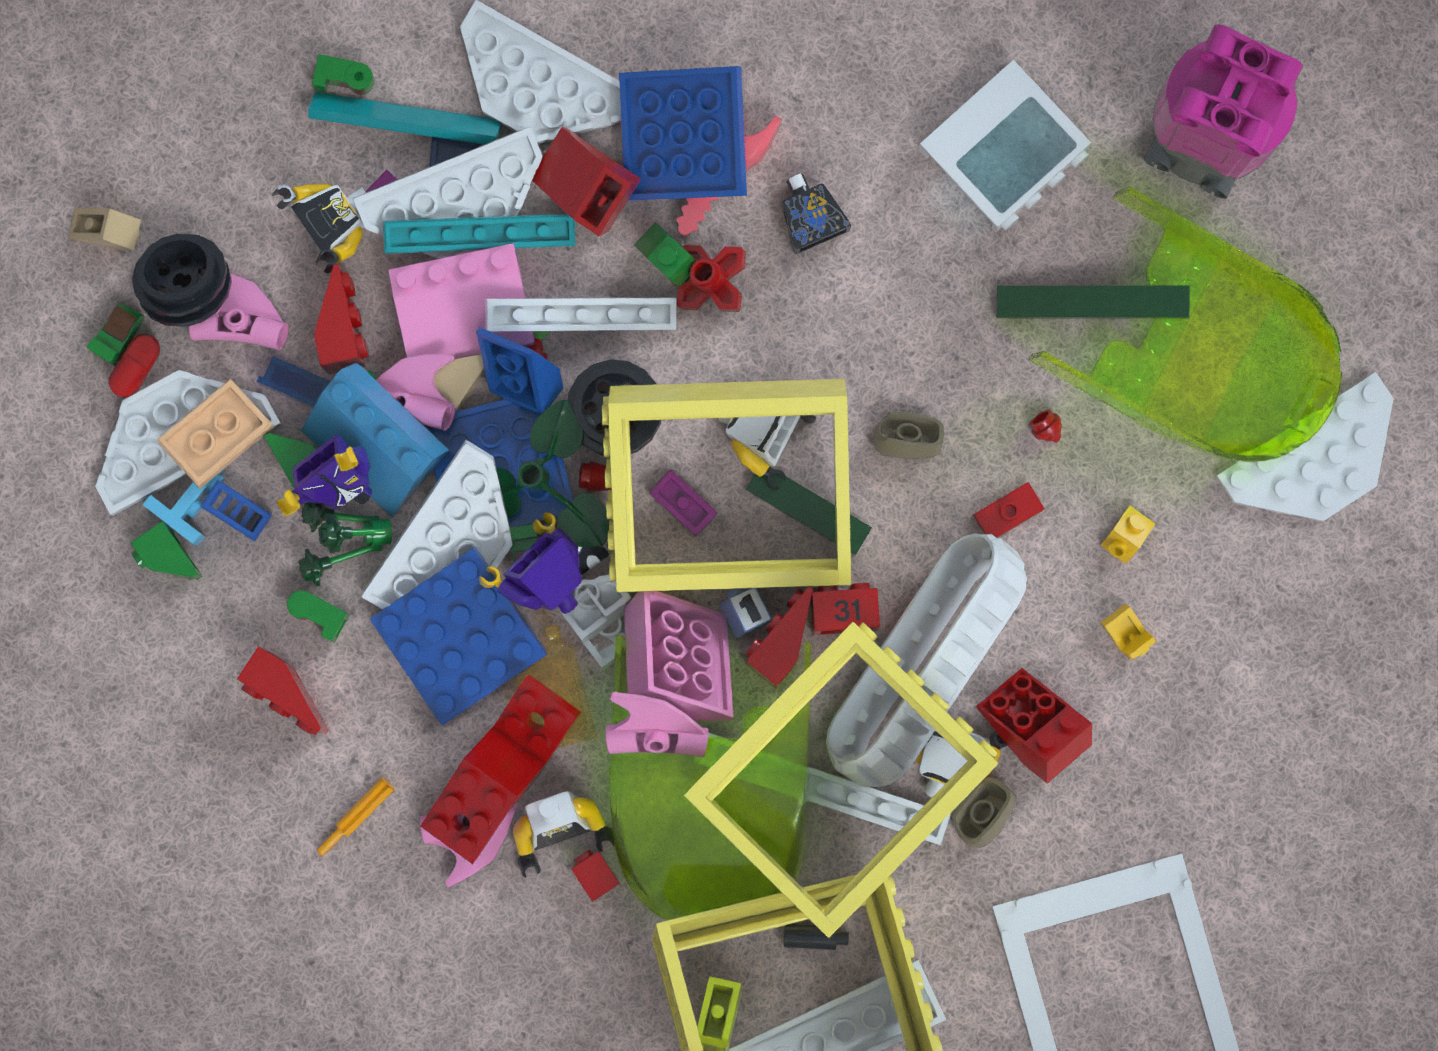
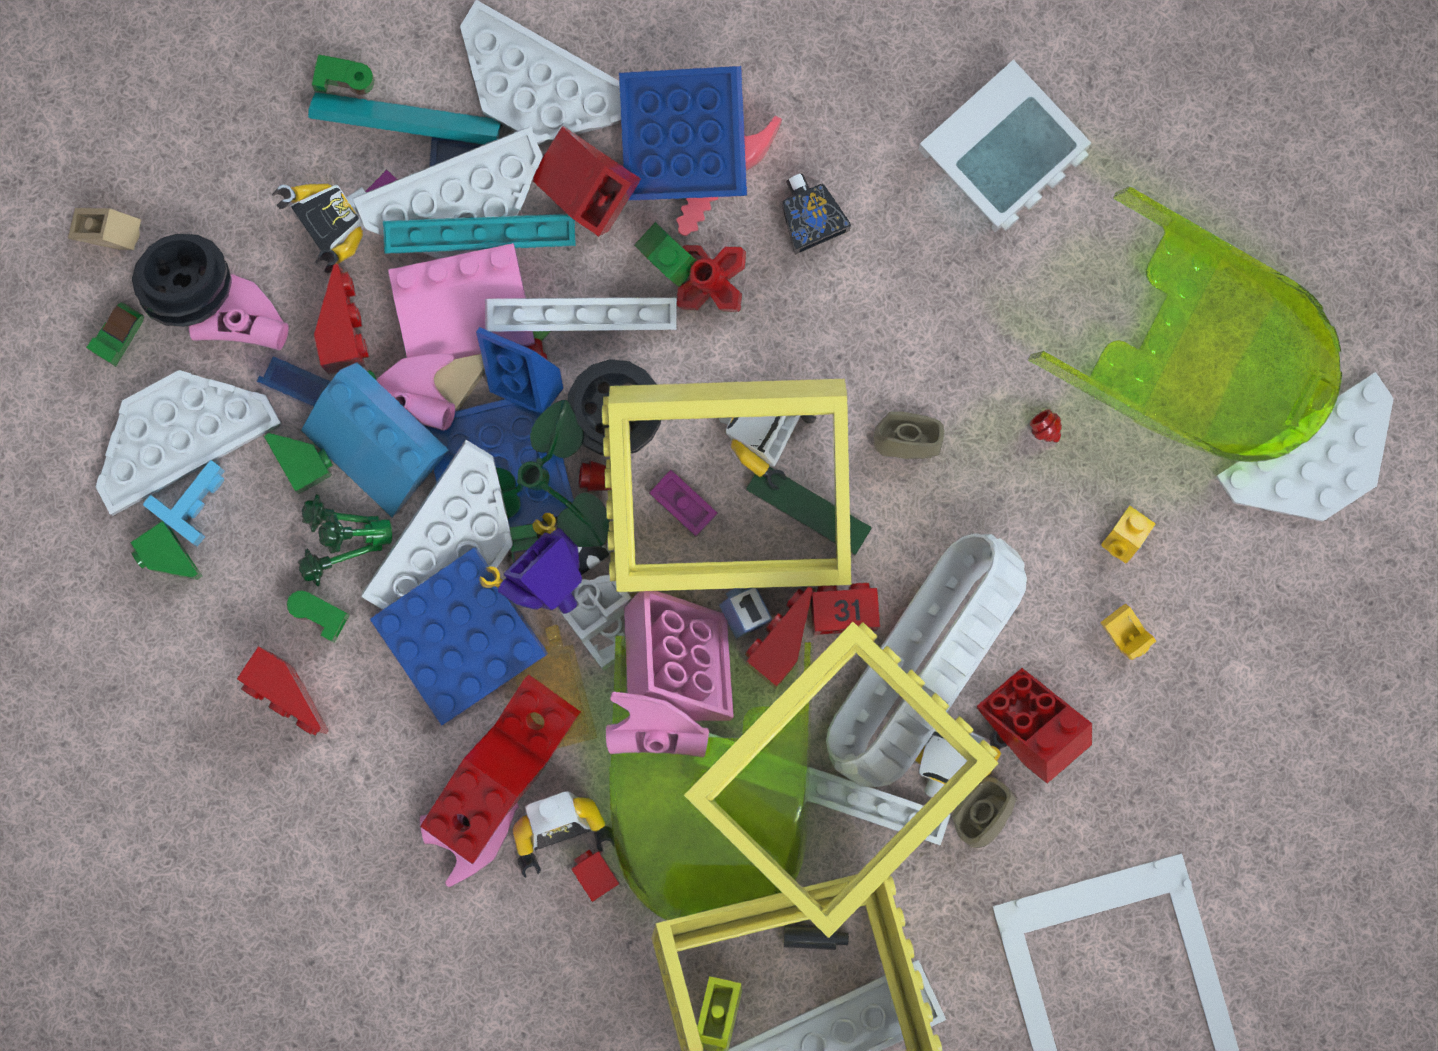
red arm [108,334,160,398] -> none
light nougat tile [157,379,274,489] -> none
blue slope [200,480,272,542] -> none
dark purple torso [276,434,372,516] -> none
light orange axle [317,777,395,856] -> none
red plate [973,482,1045,538] -> none
dark green tile [996,285,1190,319] -> none
dark pink piece [1144,24,1303,199] -> none

